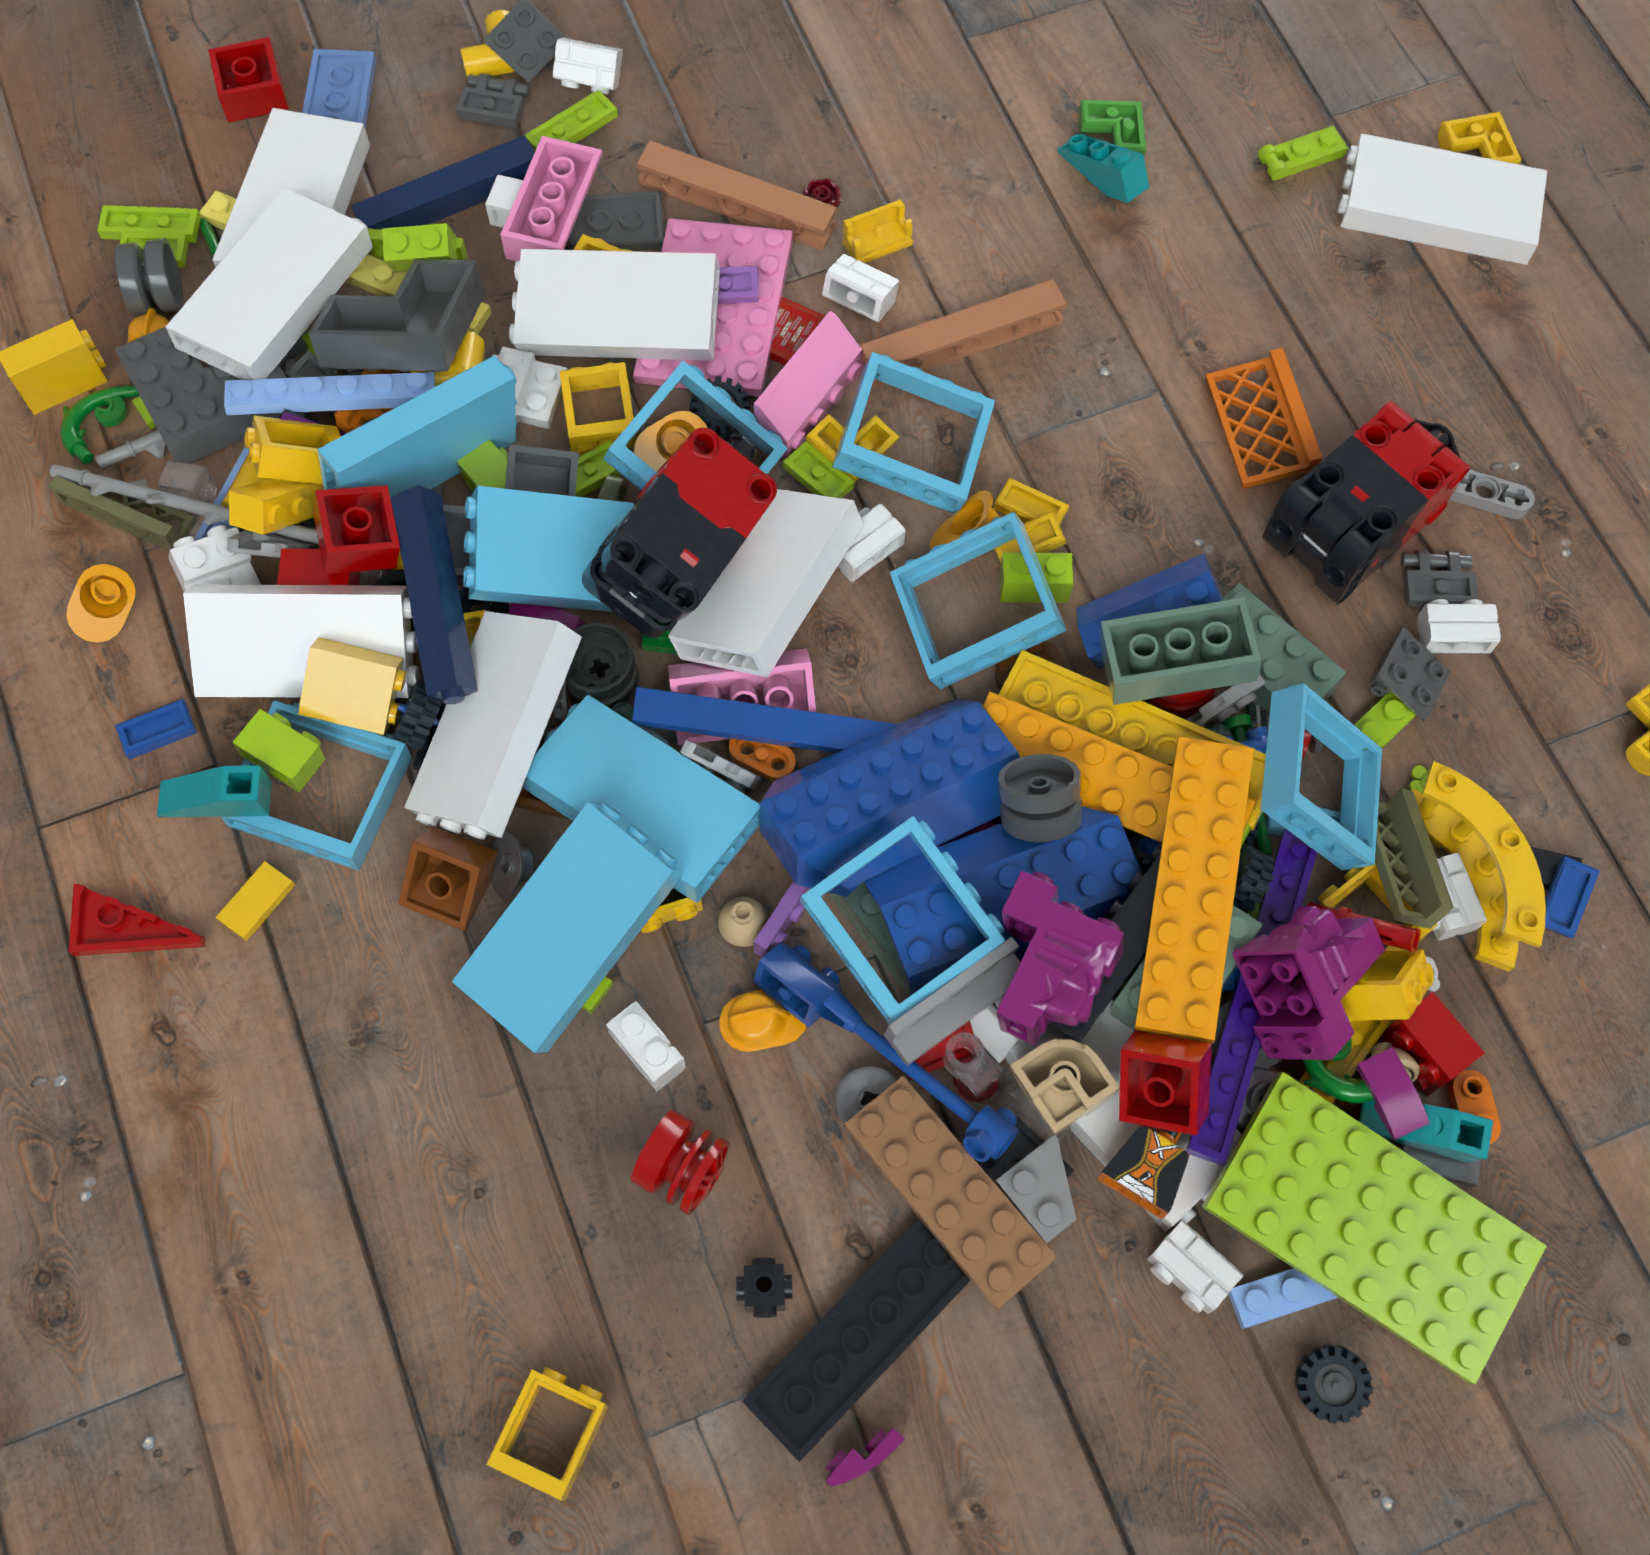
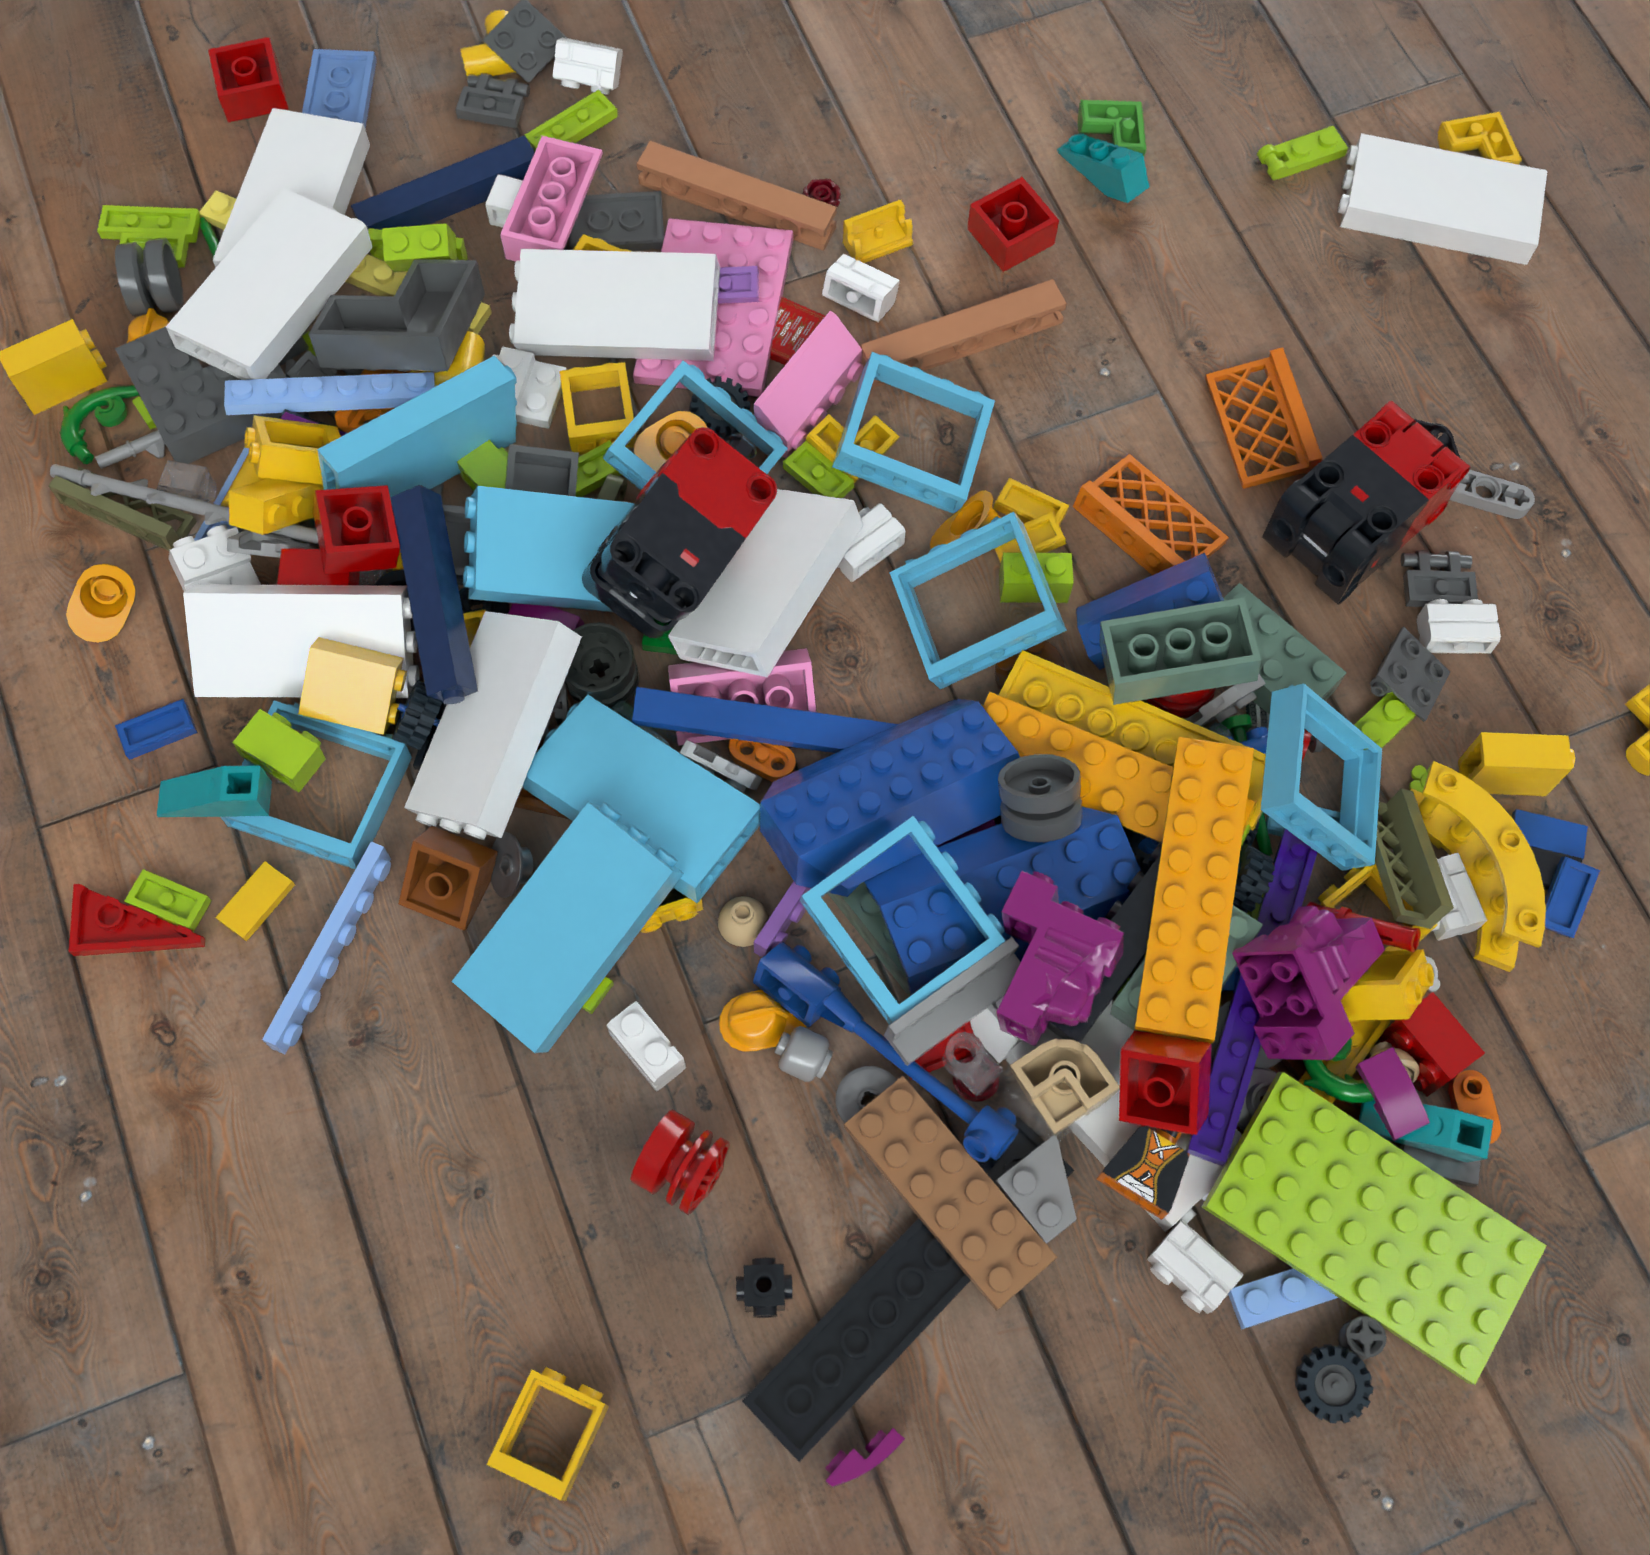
none -> lime plate [124,869,212,932]
none -> light blue plate [262,842,391,1055]
none -> light grey head [774,1026,833,1082]
none -> red brick [967,177,1059,272]
none -> orange fence [1073,454,1229,575]
none -> dark grey wheel [1338,1316,1386,1360]
none -> yellow brick [1458,732,1575,796]
none -> blue tile [1511,809,1588,860]

